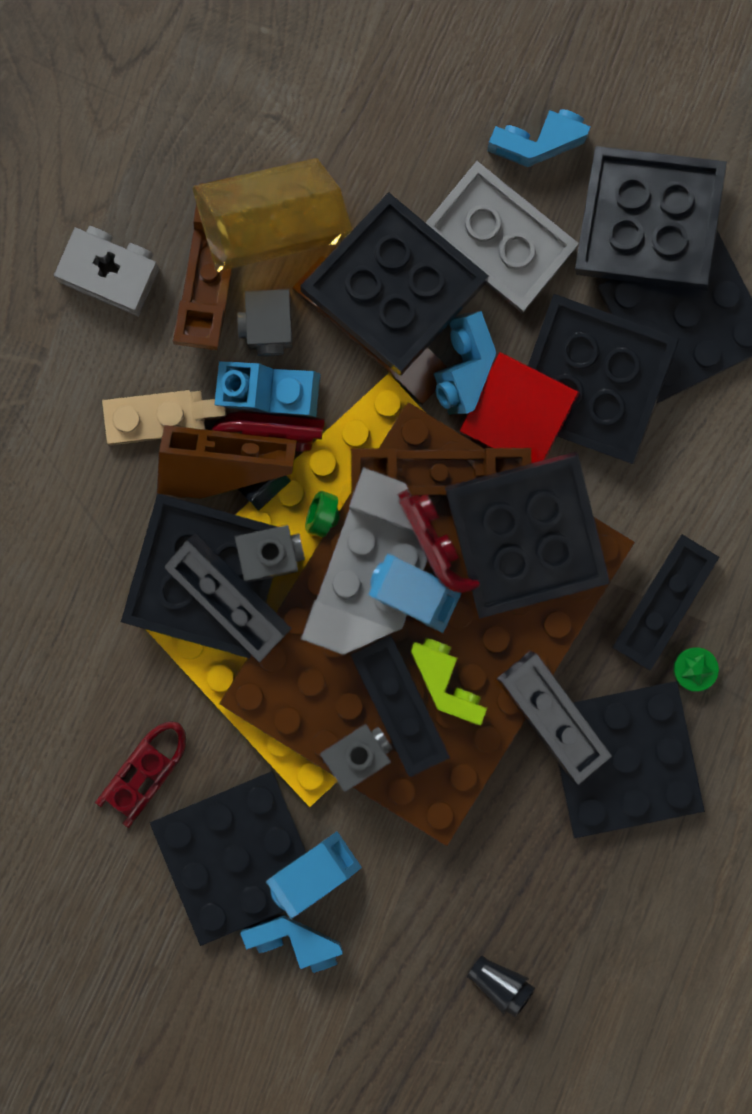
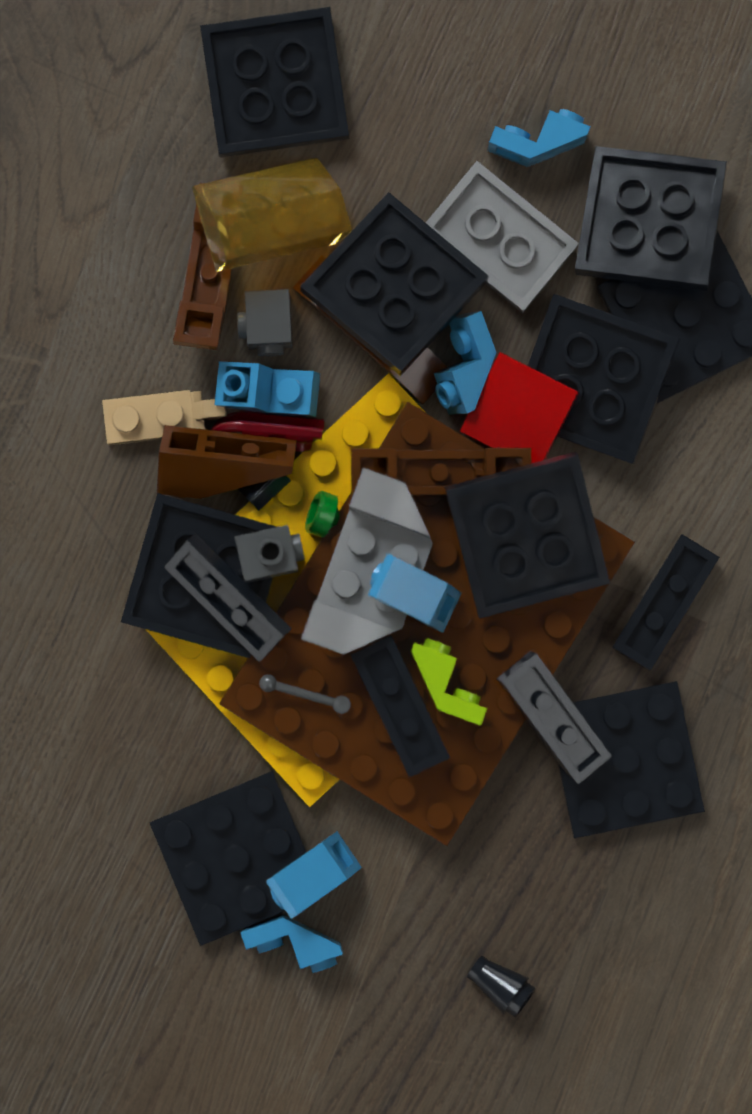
light grey brick [54,226,159,317] -> none
dark red piece [95,721,186,828] -> none
dark grey brick [320,724,393,792] -> none
dark red piece [398,489,480,593] -> none
green tile [673,647,719,692] -> none
none -> black plate [200,7,349,158]
none -> dark grey hinge [259,674,351,714]

